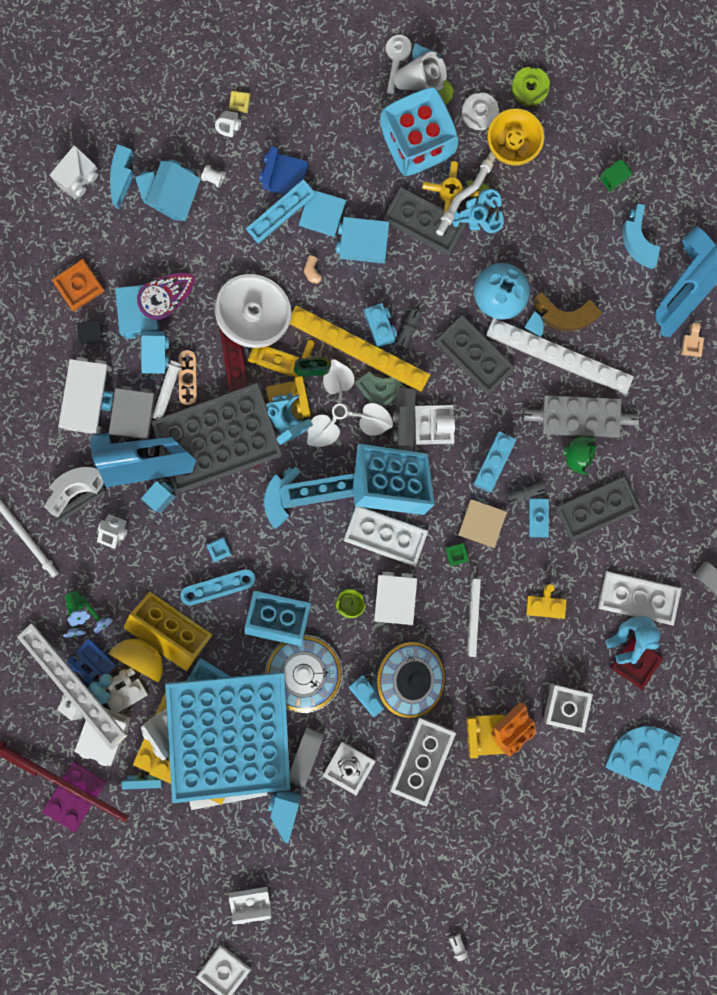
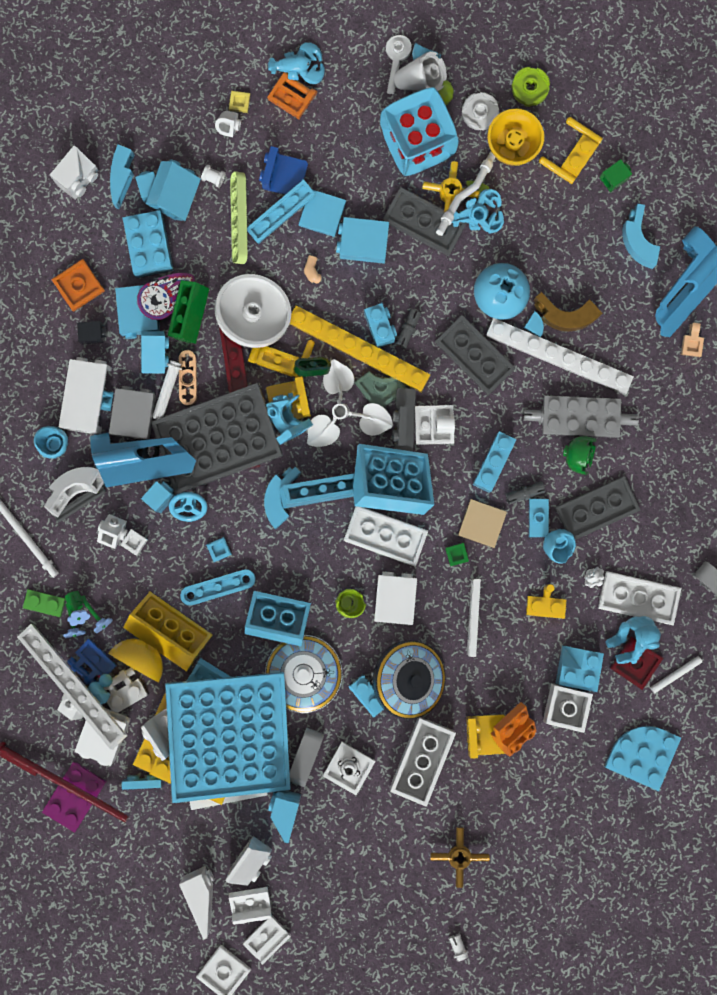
none -> bright green plate [23,589,66,617]
none -> medium azure hair [34,426,68,459]
none -> white plate [121,529,148,556]
none -> medium azure brick [122,210,174,278]
none -> green brick [167,280,209,344]
none -> medium azure piece [169,492,207,522]
none -> white slope [179,866,214,940]
none -> white slope [225,836,272,885]
none -> yellowish green beam [230,171,248,264]
none -> white plate [243,914,291,965]
none -> orange plate [267,72,317,119]
none -> medium azure animal [268,43,325,84]
none -> pearl gold bar [430,827,490,888]
none -> yellow plate [539,117,603,184]
none -> medium azure hair [543,529,576,564]
none -> medium azure slope [556,645,604,692]
none -> white plant [584,567,604,588]
none -> white bar [650,656,702,694]

